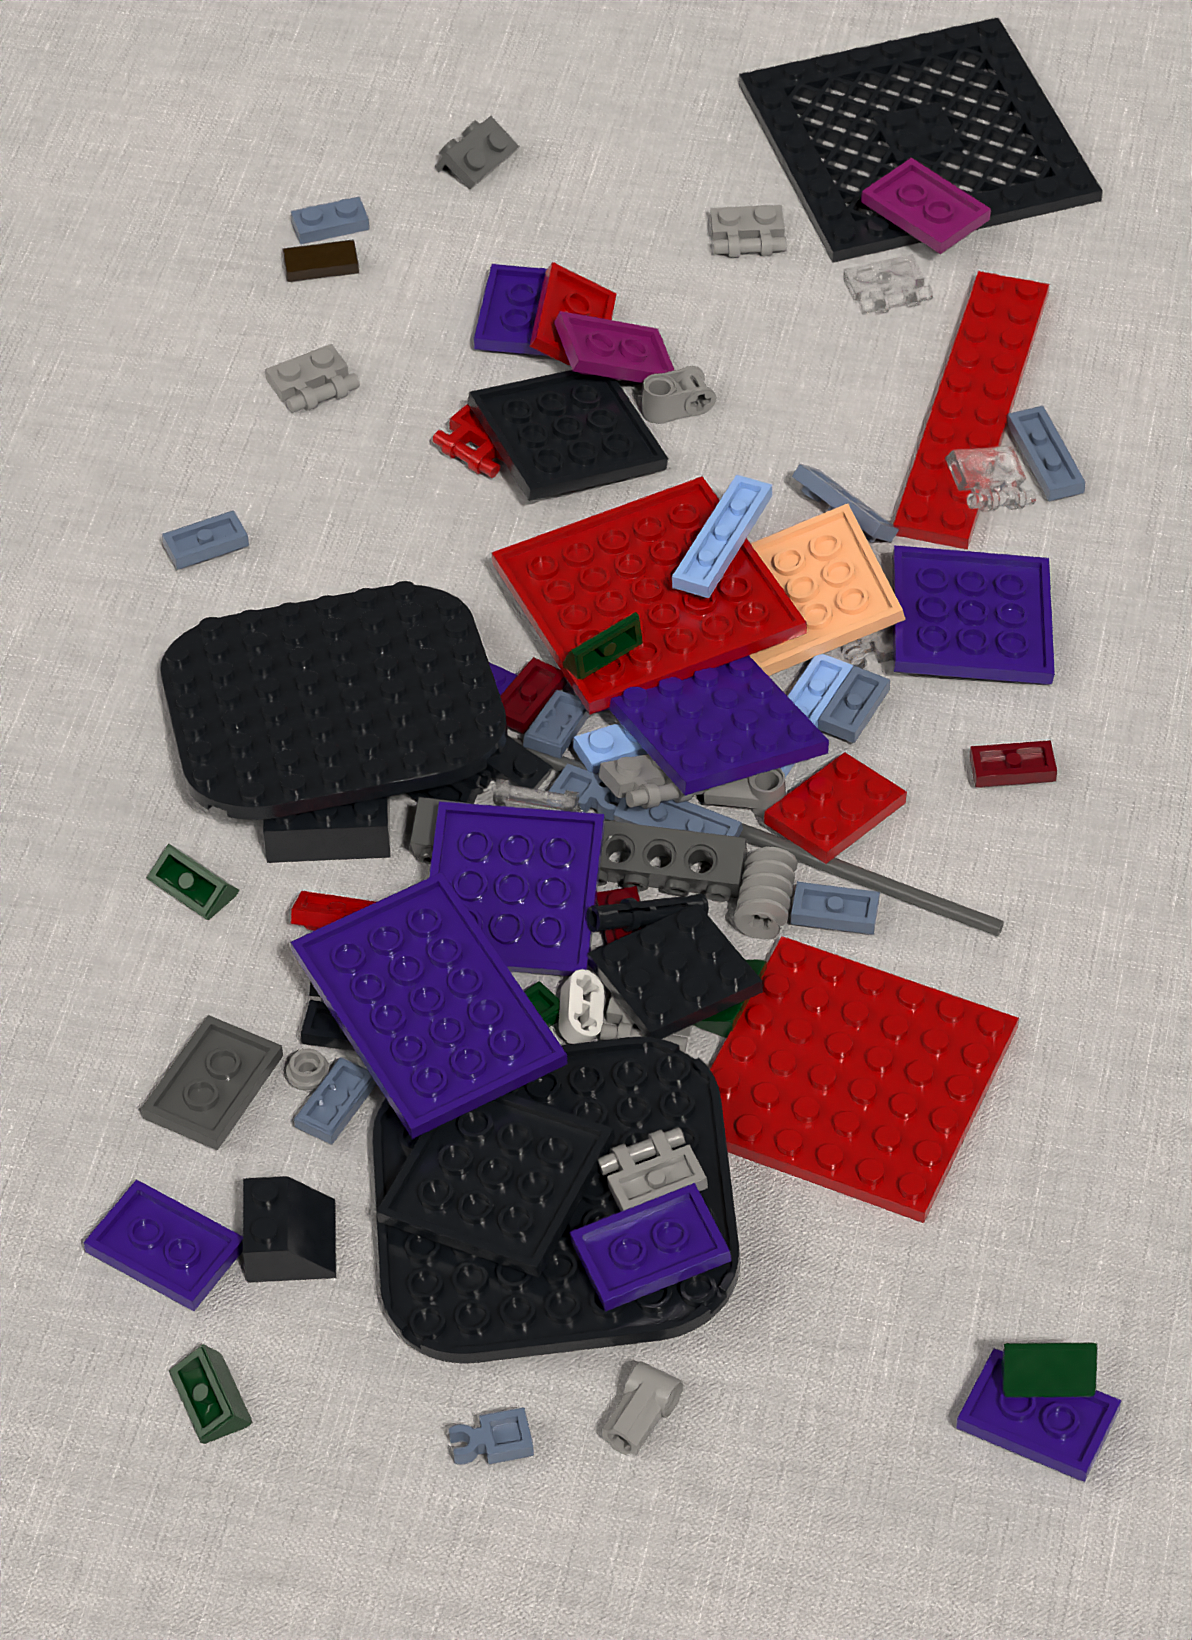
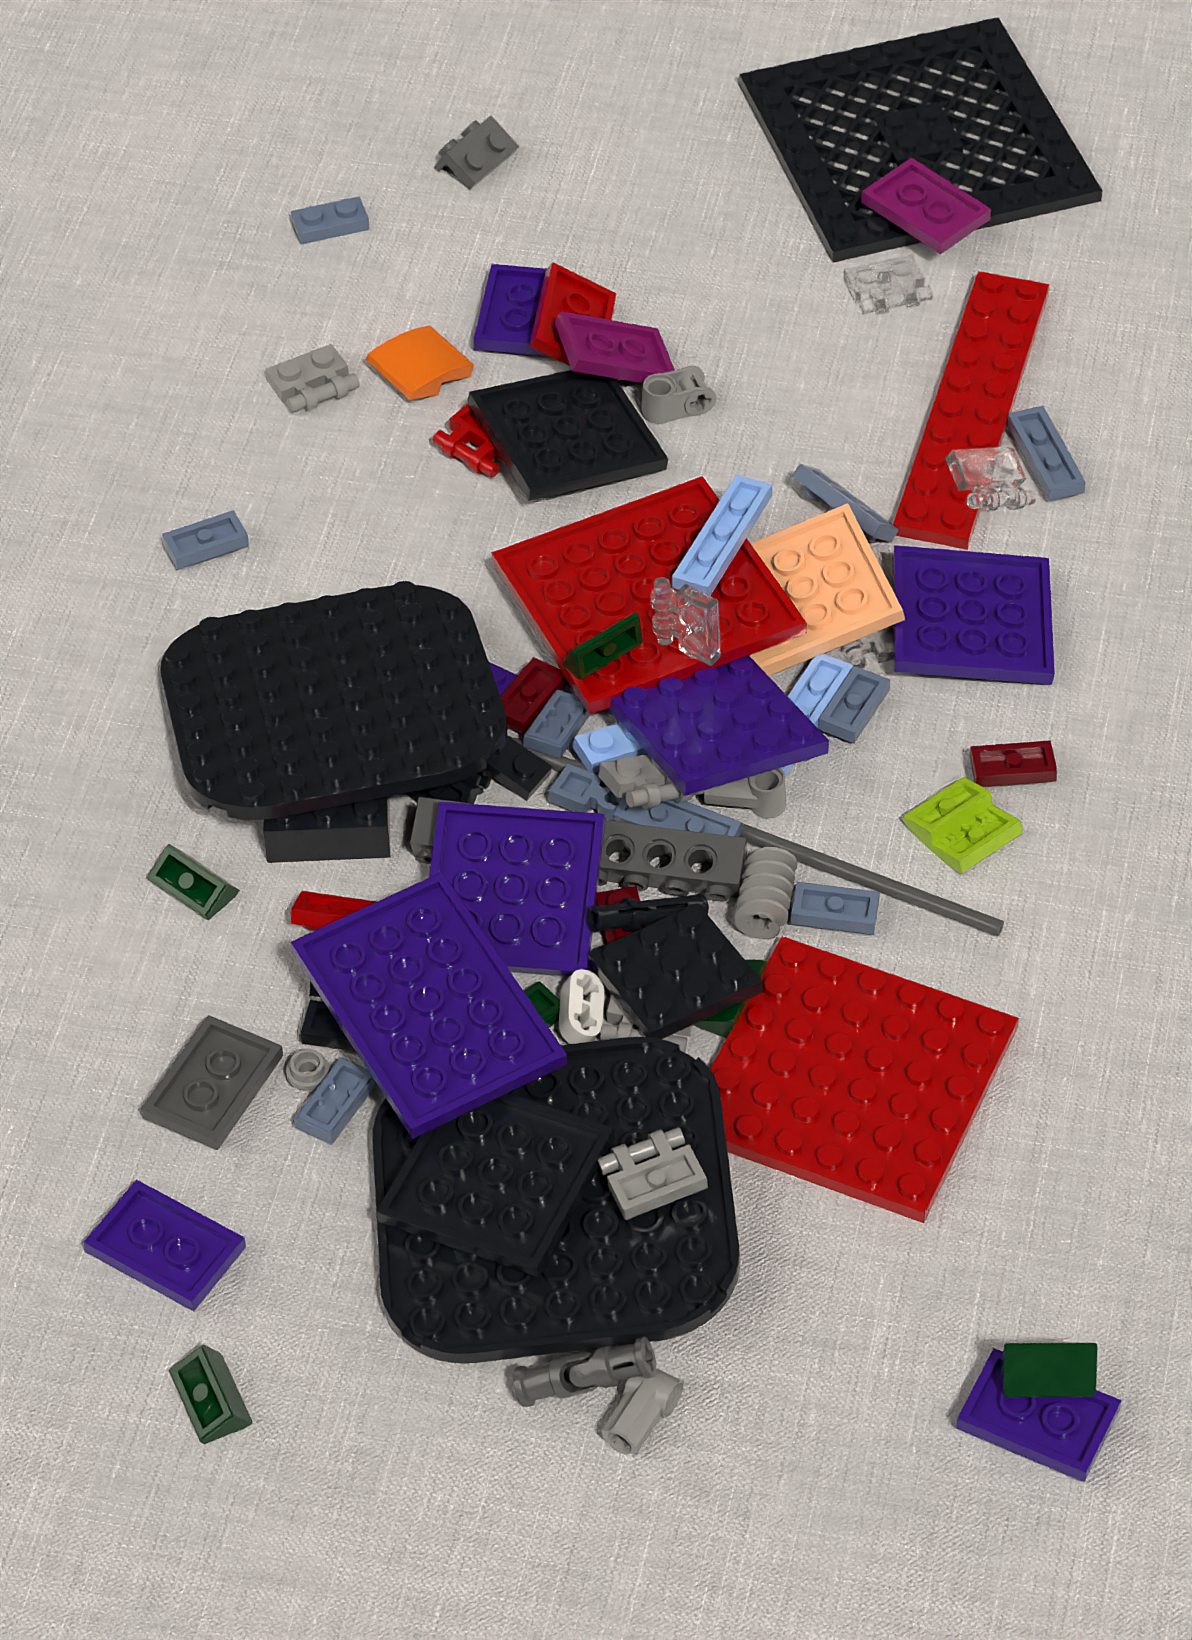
black slope [243,1176,337,1283] -> none
dark brown tile [282,239,359,282] -> none
sand blue plate [449,1407,534,1465] -> none
clear plate [493,779,583,812] -> none
dark purple plate [570,1183,731,1311] -> none
light grey plate [710,205,787,257] -> none
red plate [764,752,907,864] -> none
none -> orange slope [366,325,474,400]
none -> dark grey piece [514,1337,656,1407]
none -> clear plate [650,577,721,666]
none -> lime slope [903,777,1023,874]

